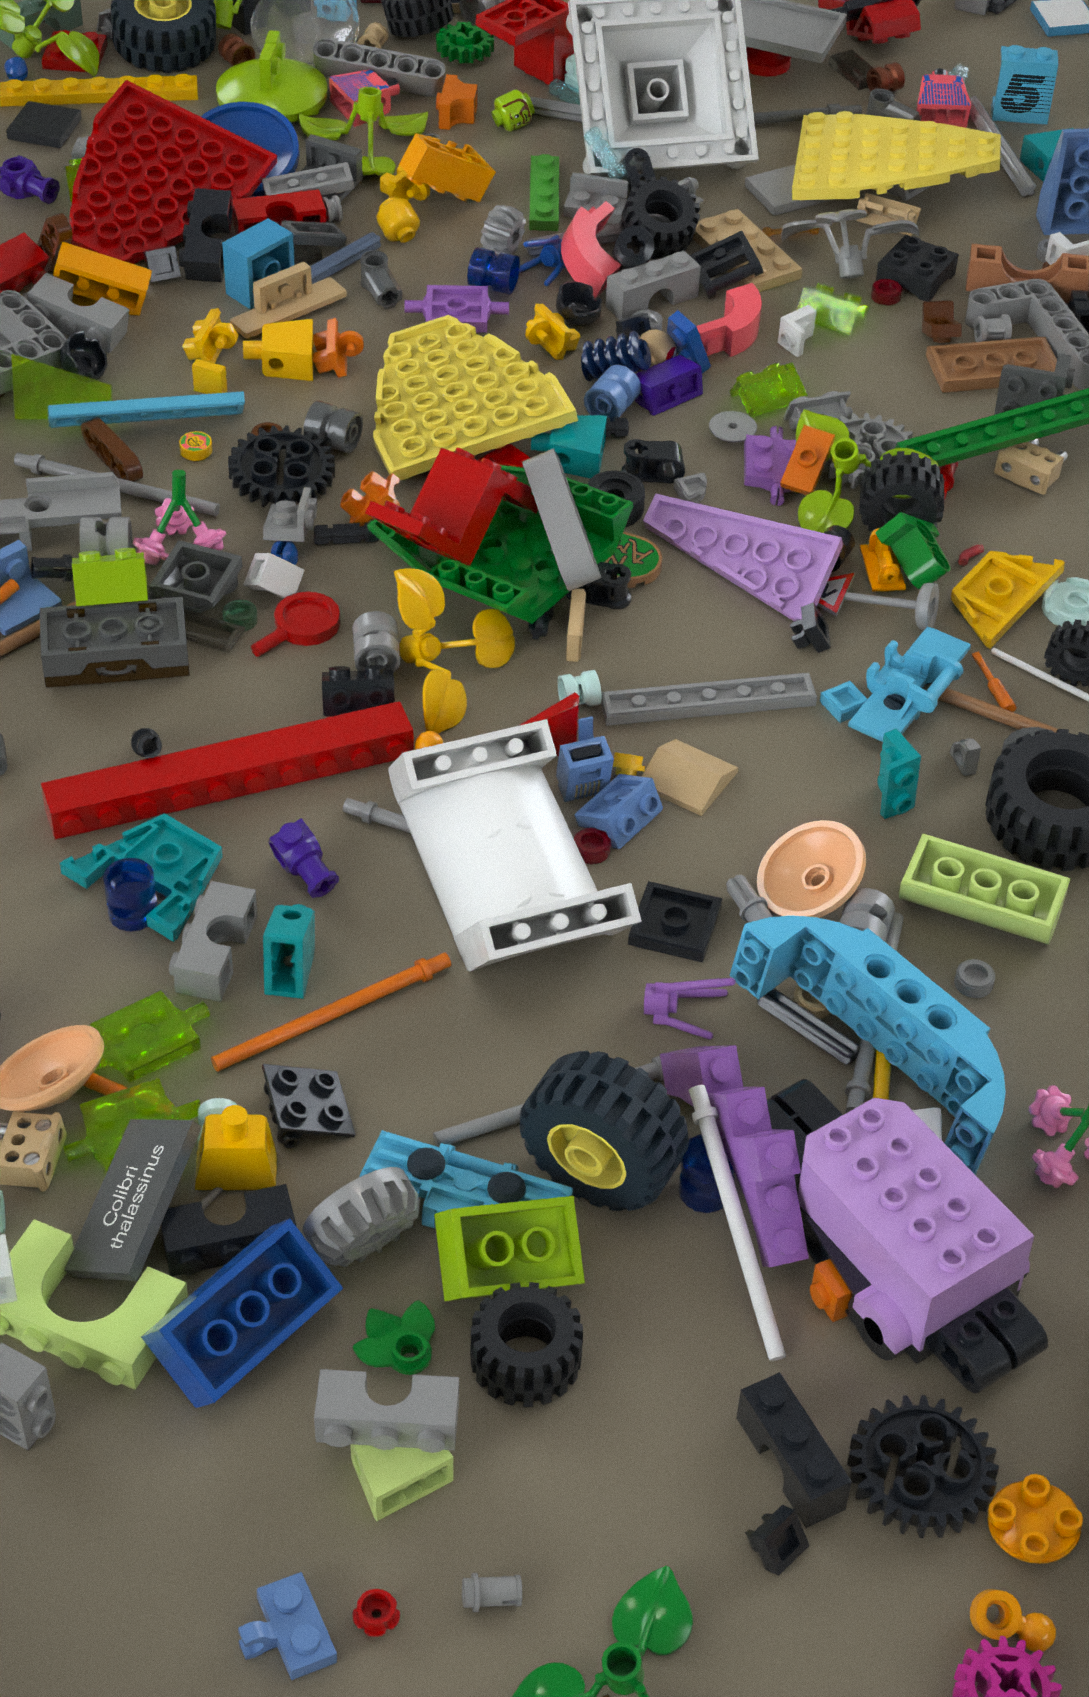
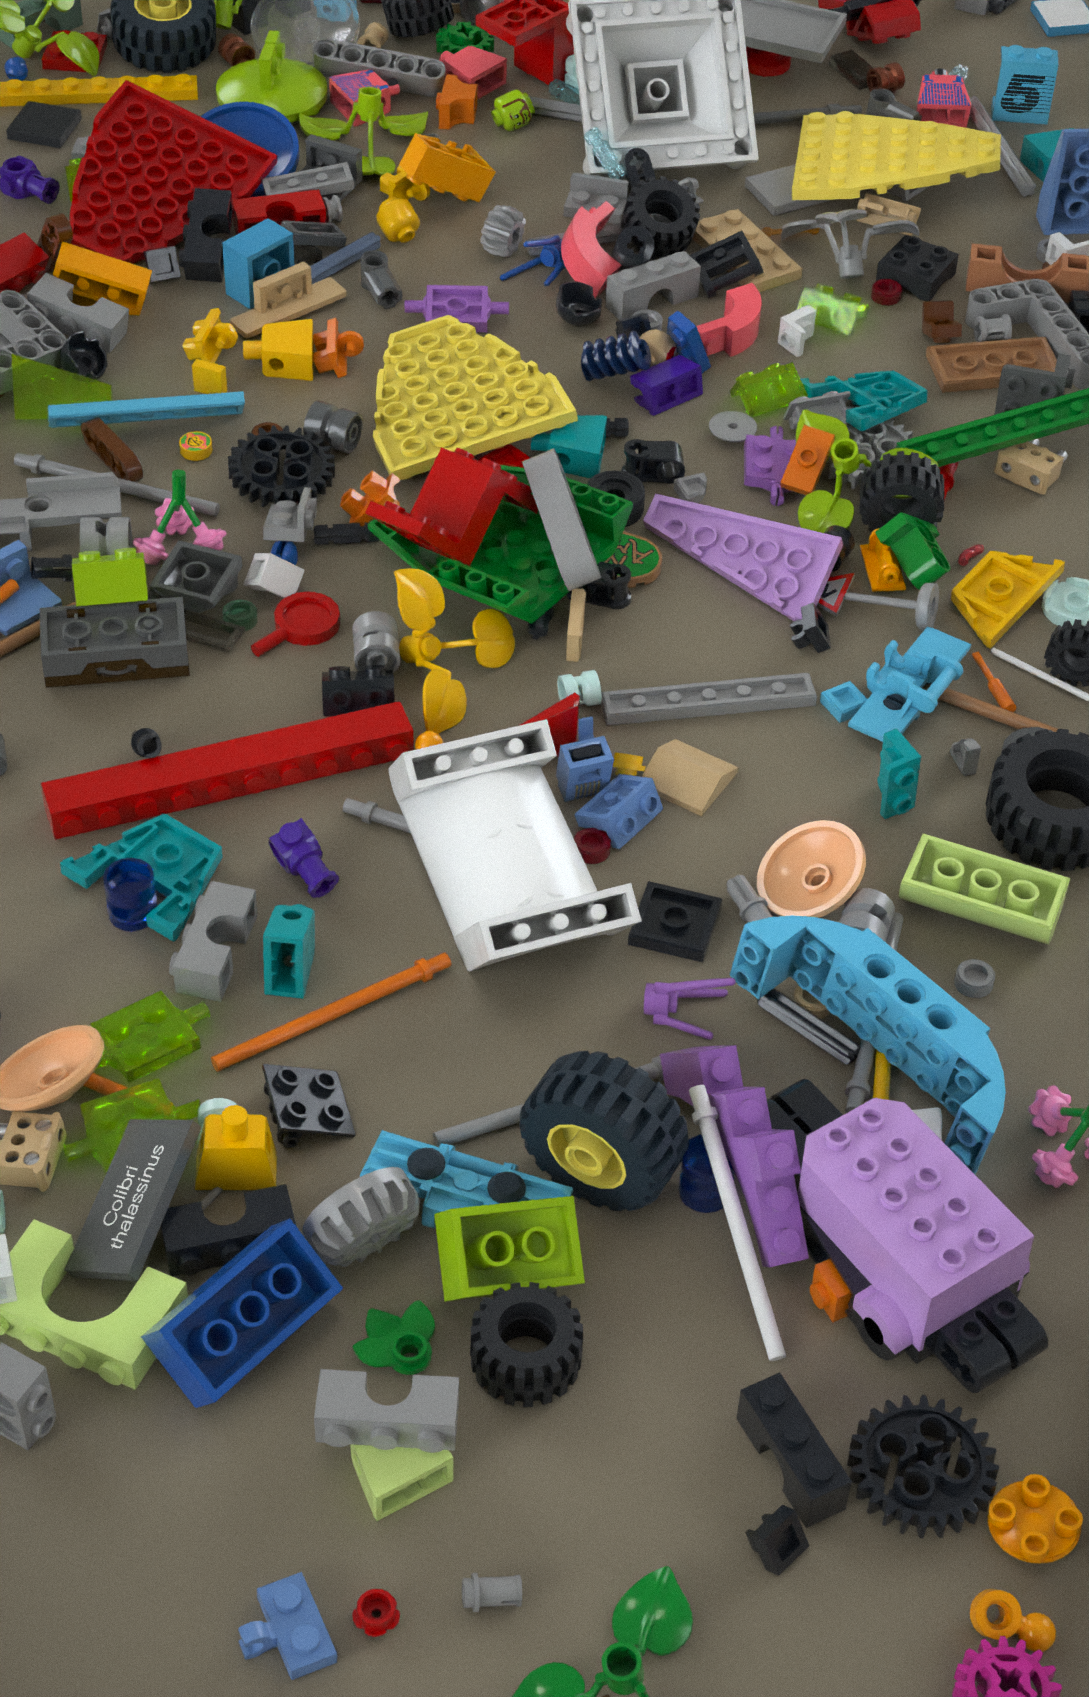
clear blue wheel [467,247,520,295] -> none
yellow hips [525,304,580,360] -> none
bright green plate [529,154,559,231] -> none
medium blue wheel [584,365,641,421] -> none
none -> coral torso [439,46,507,99]
none -> teal wing [797,370,928,431]

